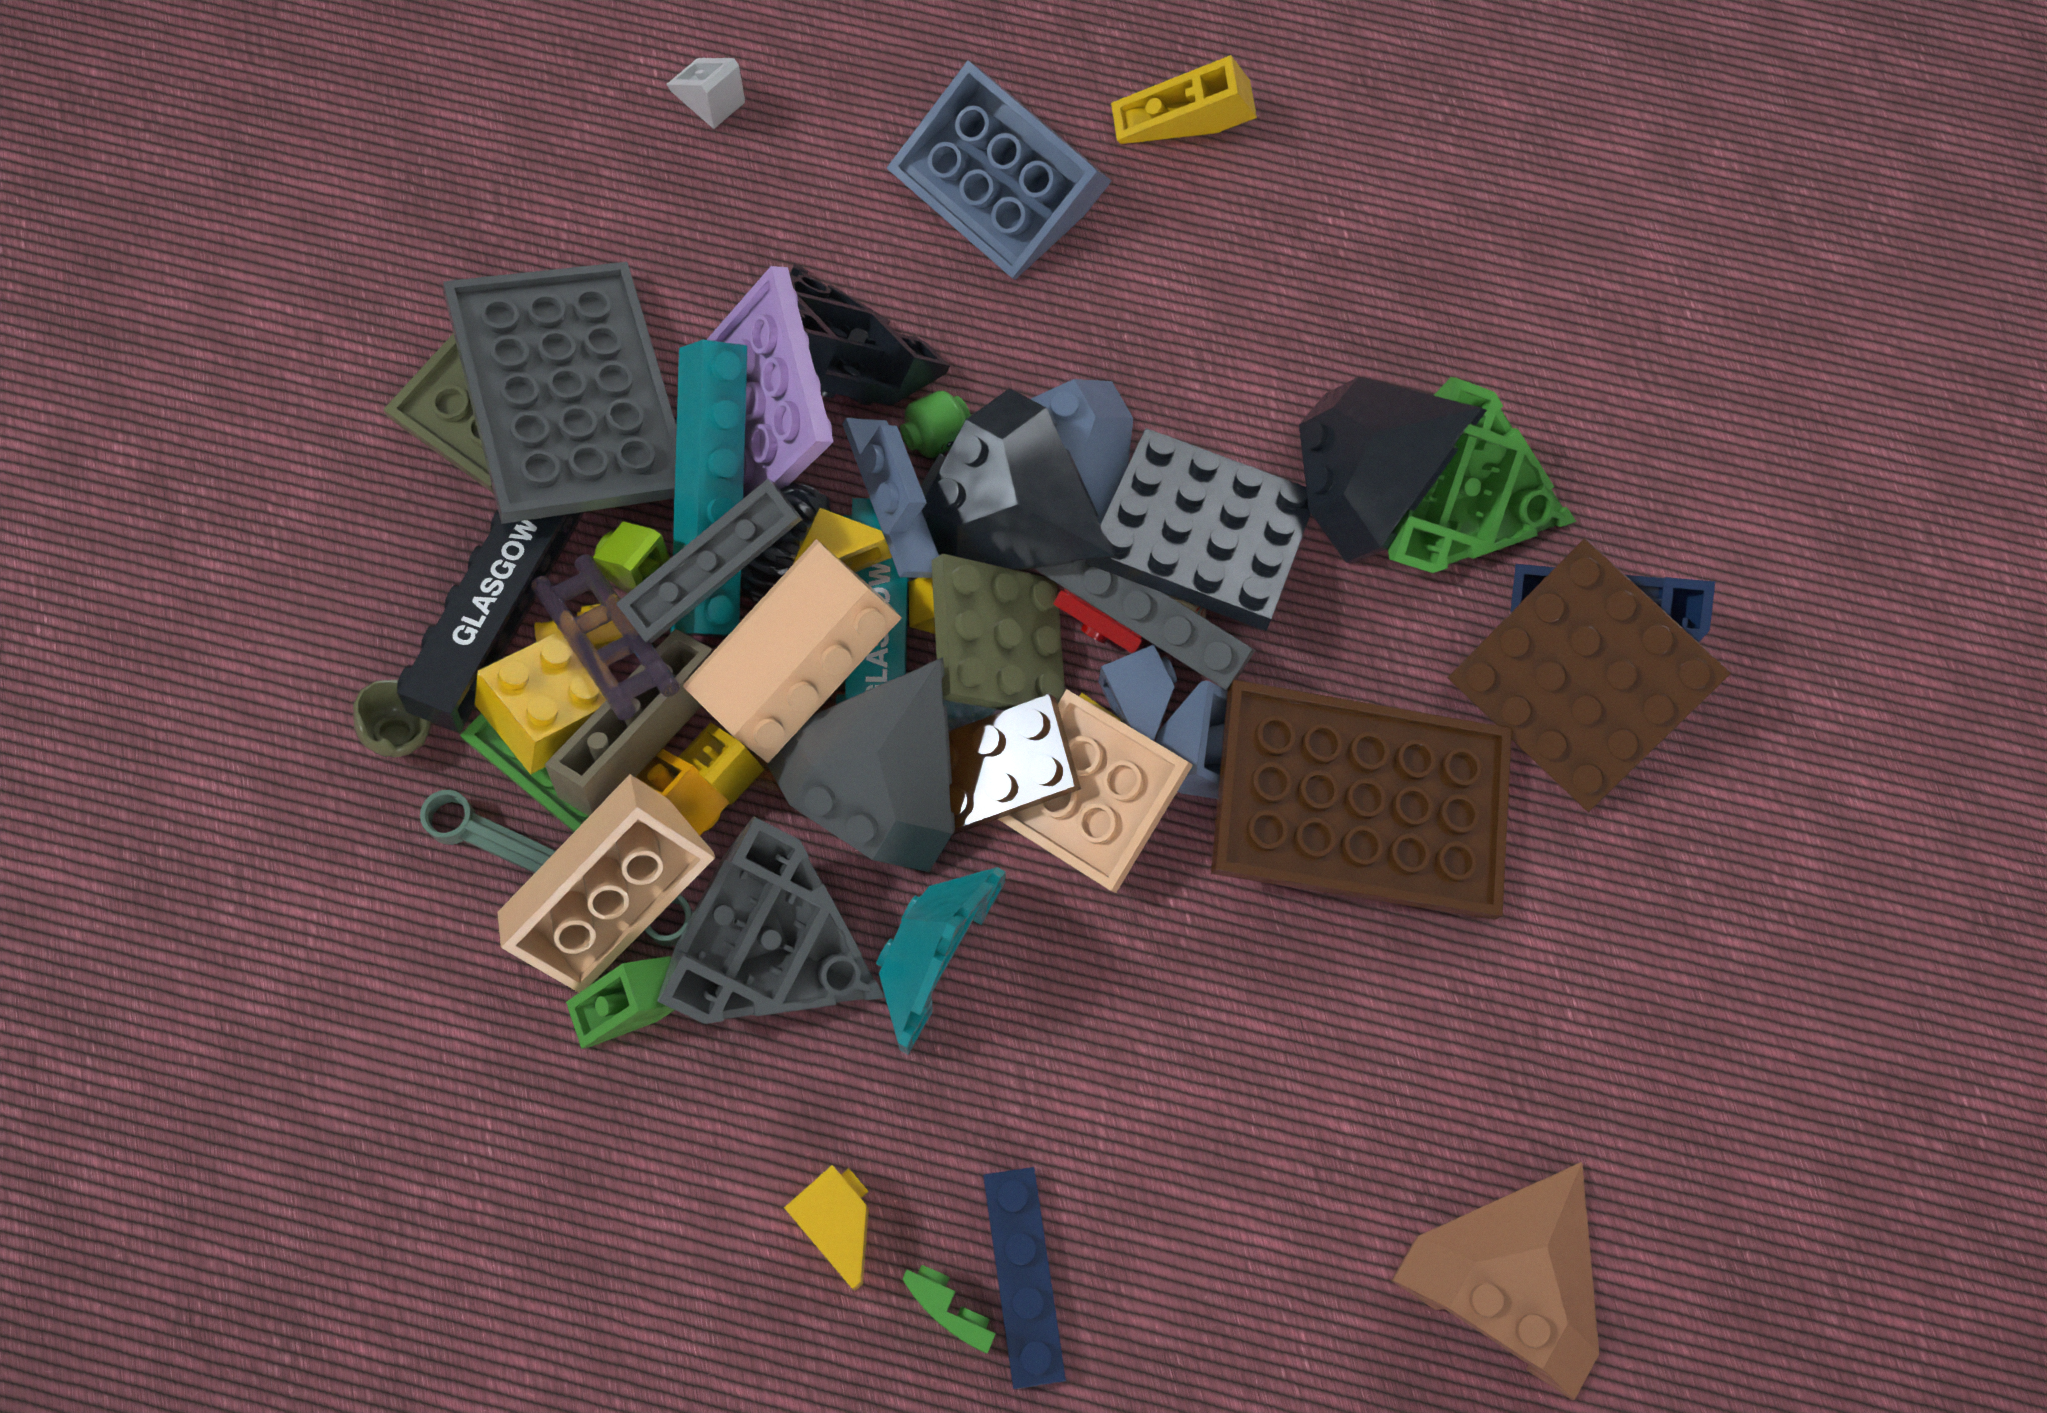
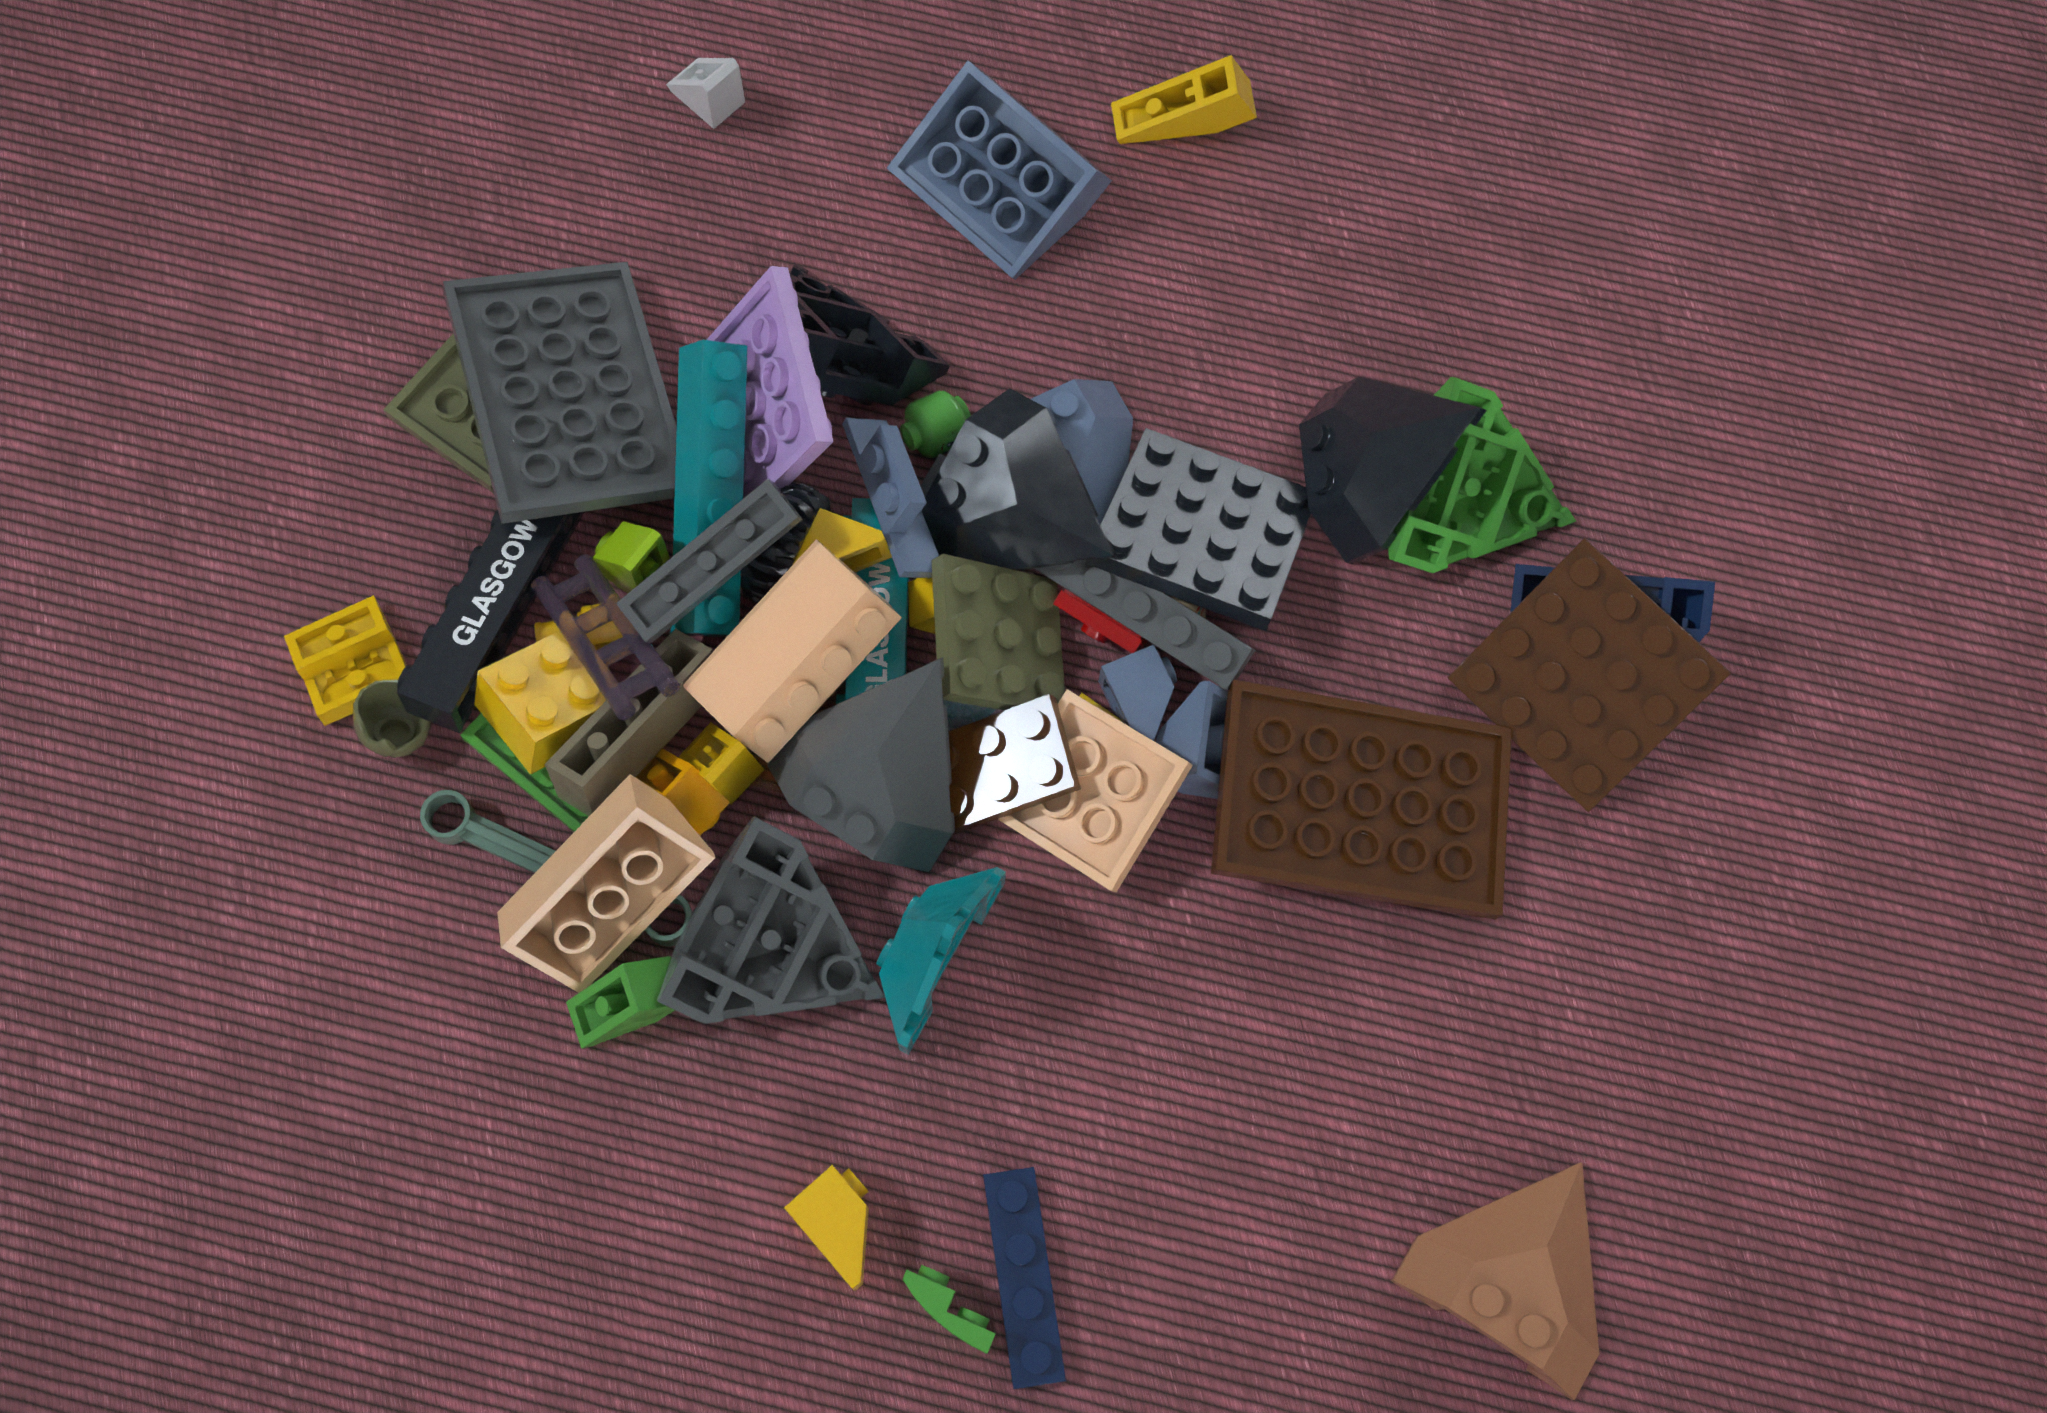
none -> yellow slope [284,595,407,726]

